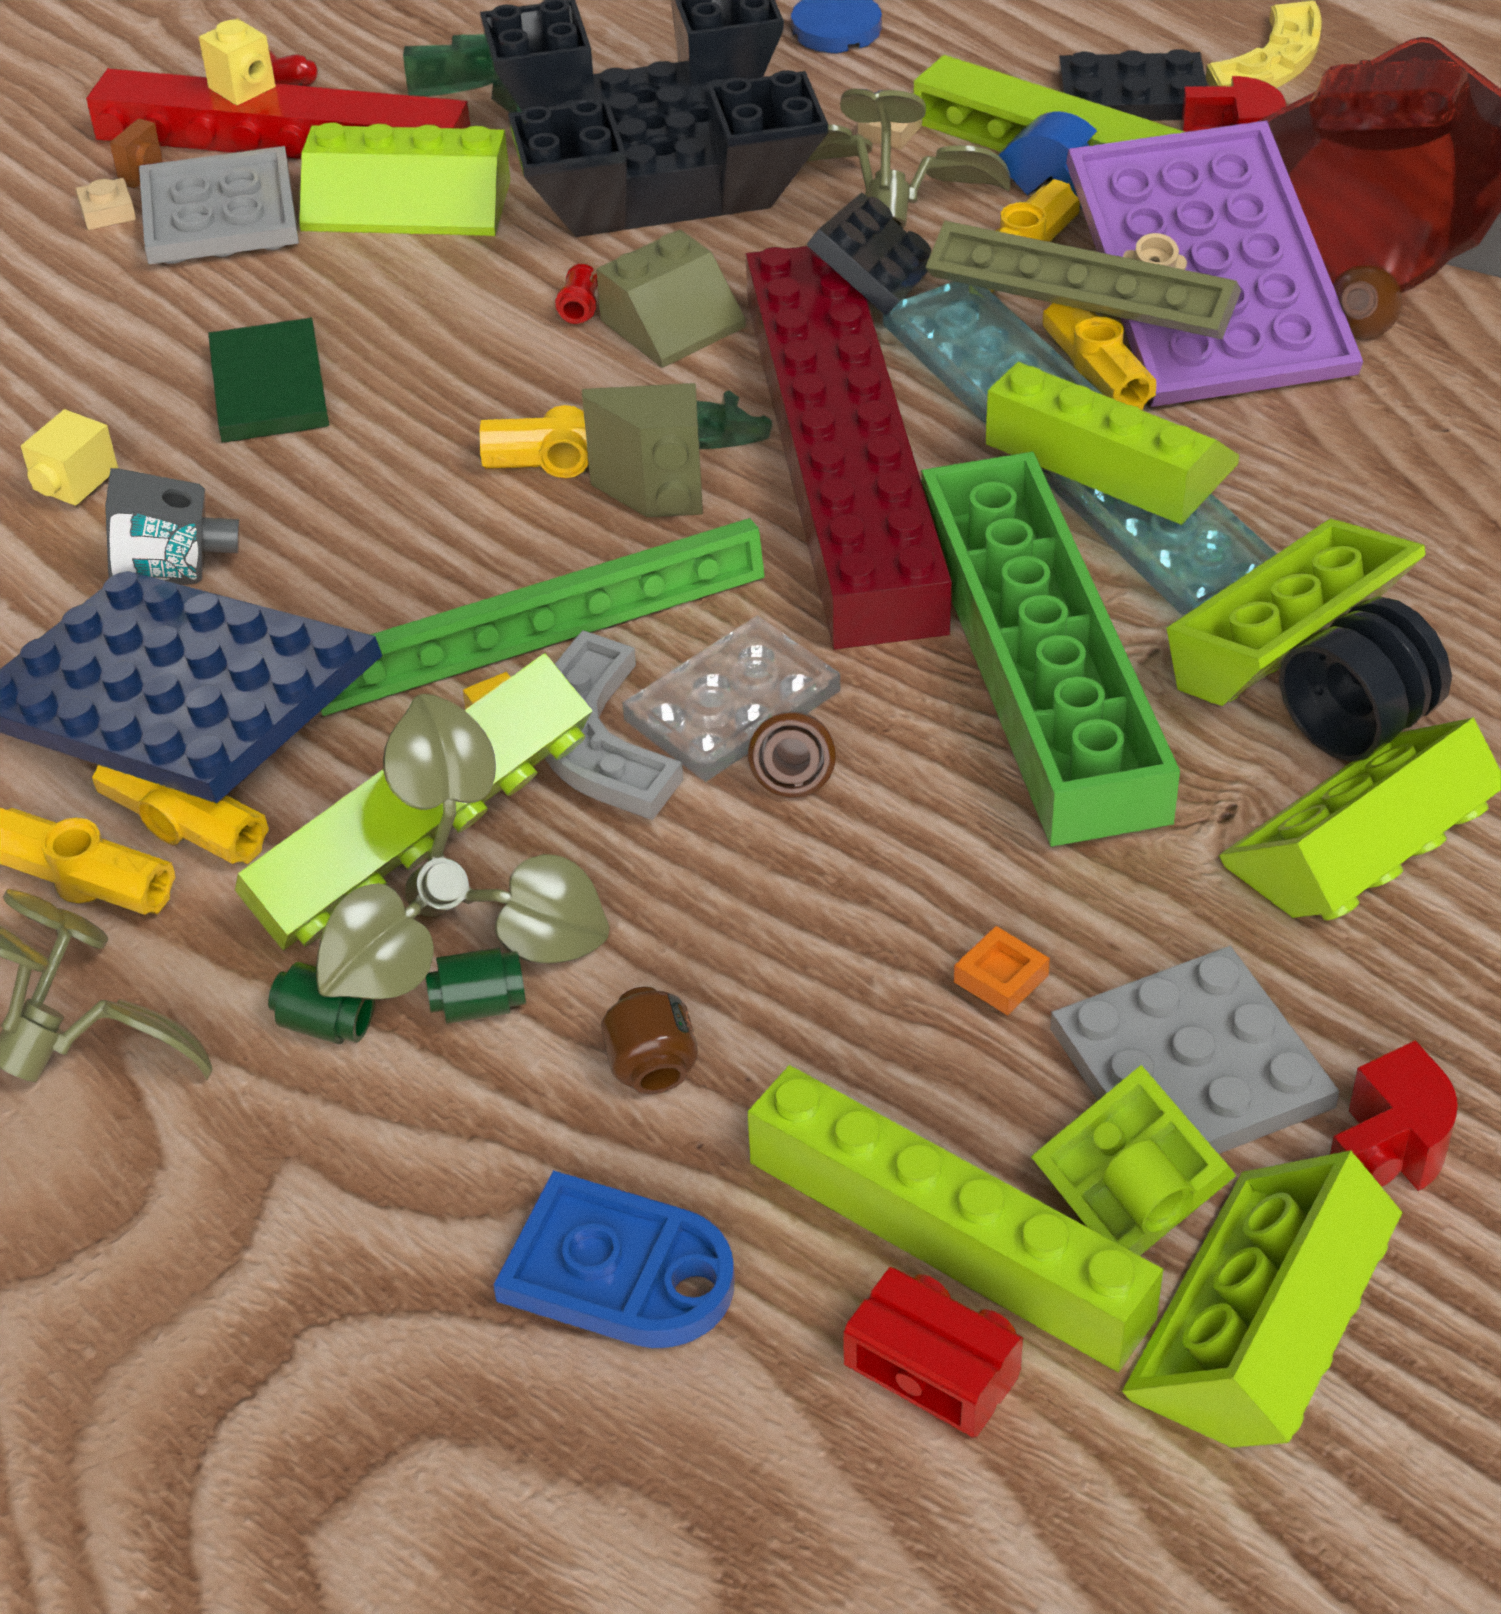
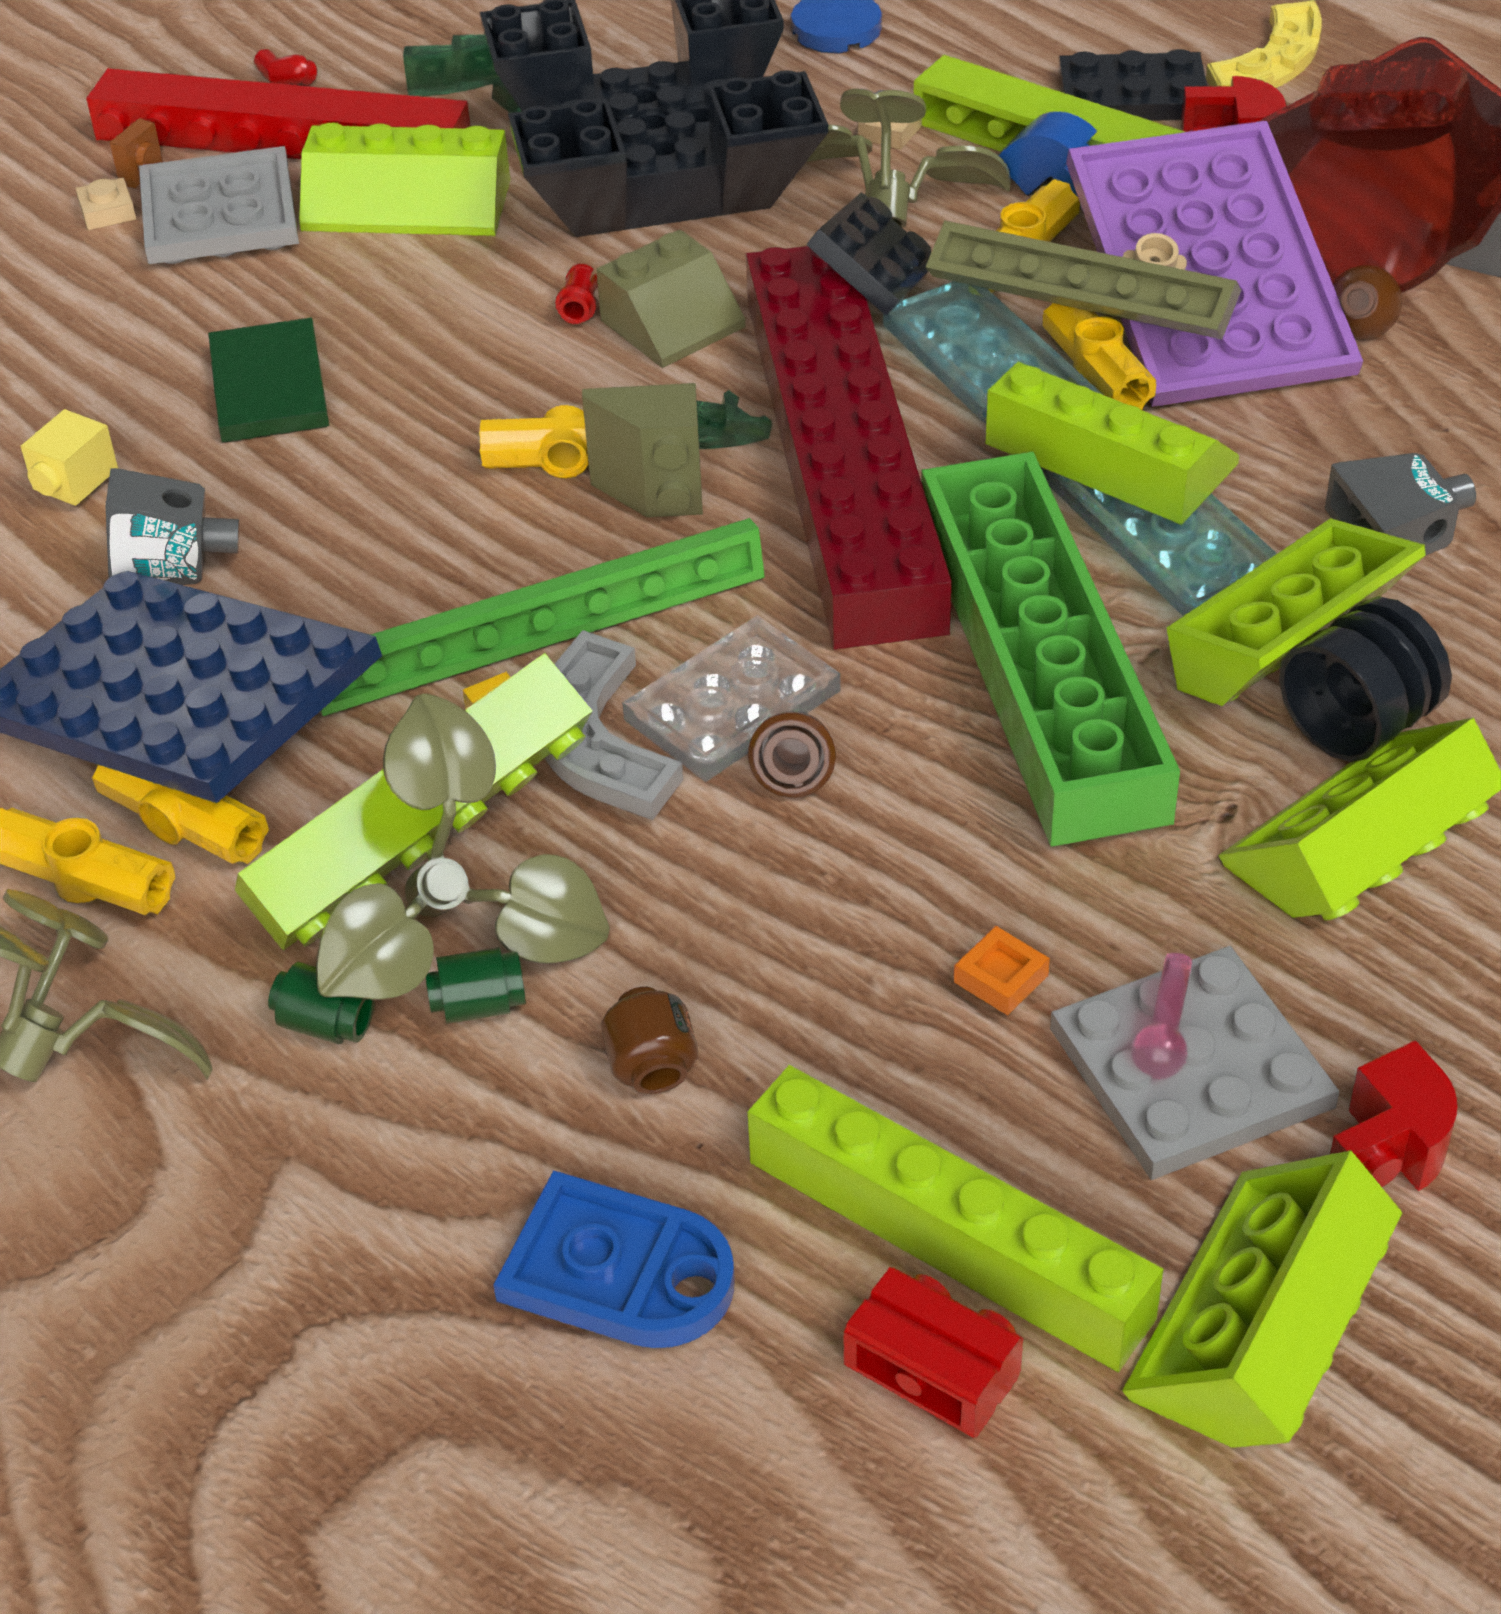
light yellow brick [199,18,276,105] -> none
lime plate [1031,1065,1236,1256] -> none
none -> clear pink bar [1131,953,1193,1079]
none -> dark grey torso [1325,453,1476,555]

